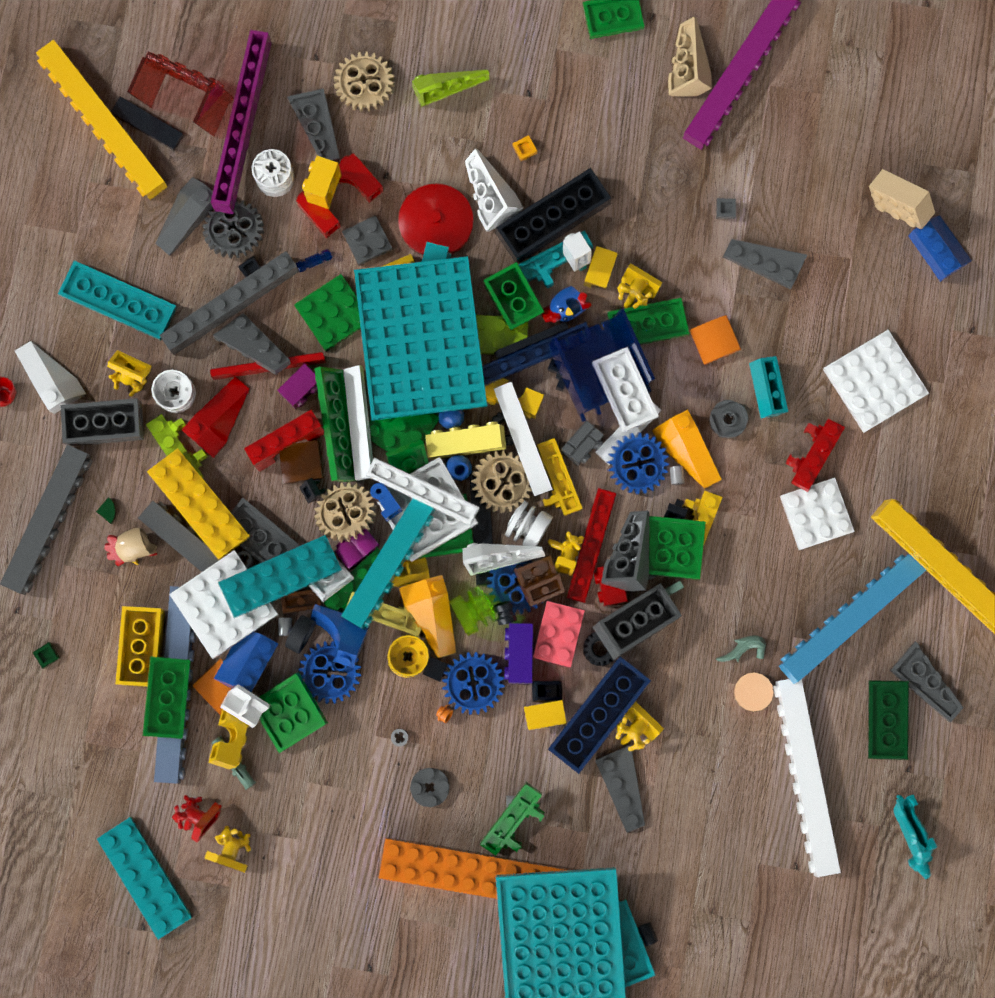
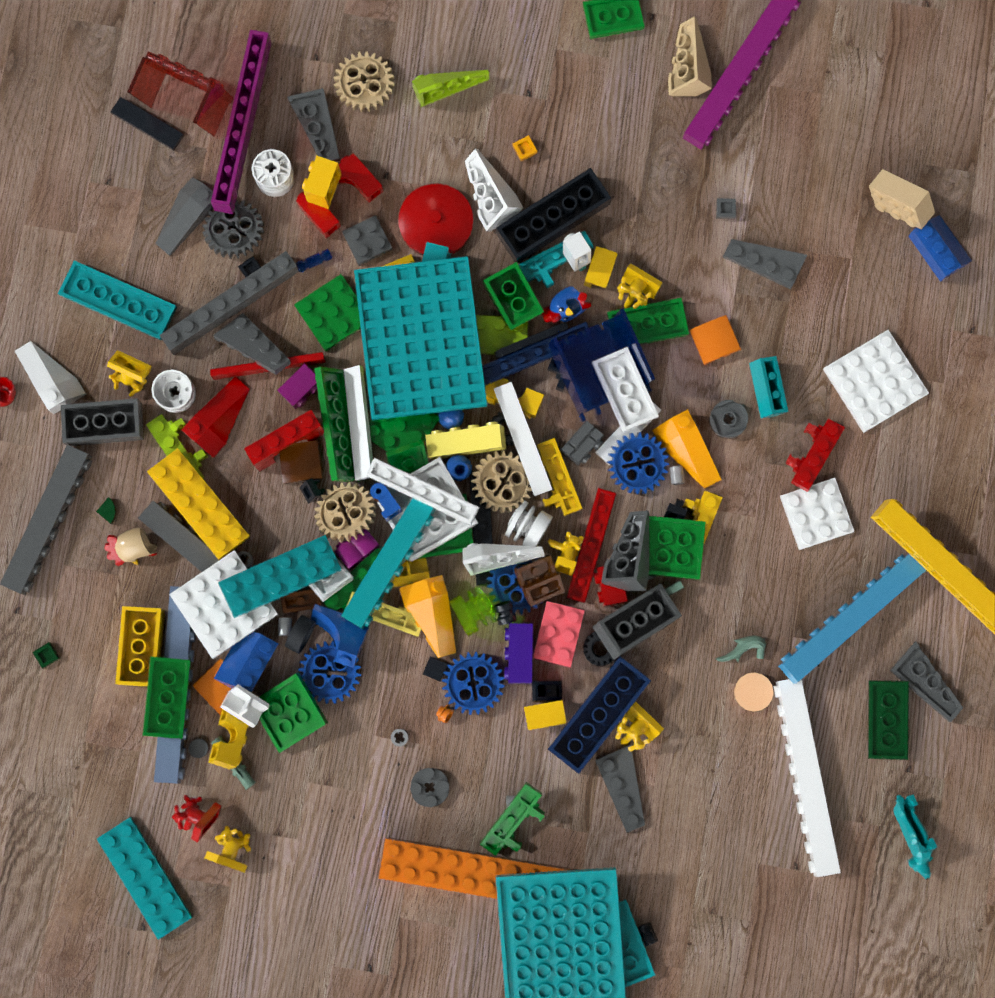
yellow brick [36,39,167,200] -> none
dark grey plate [231,498,300,563] -> none
yellow wheel [387,635,429,678] -> none
none -> dark grey piece [188,739,208,758]

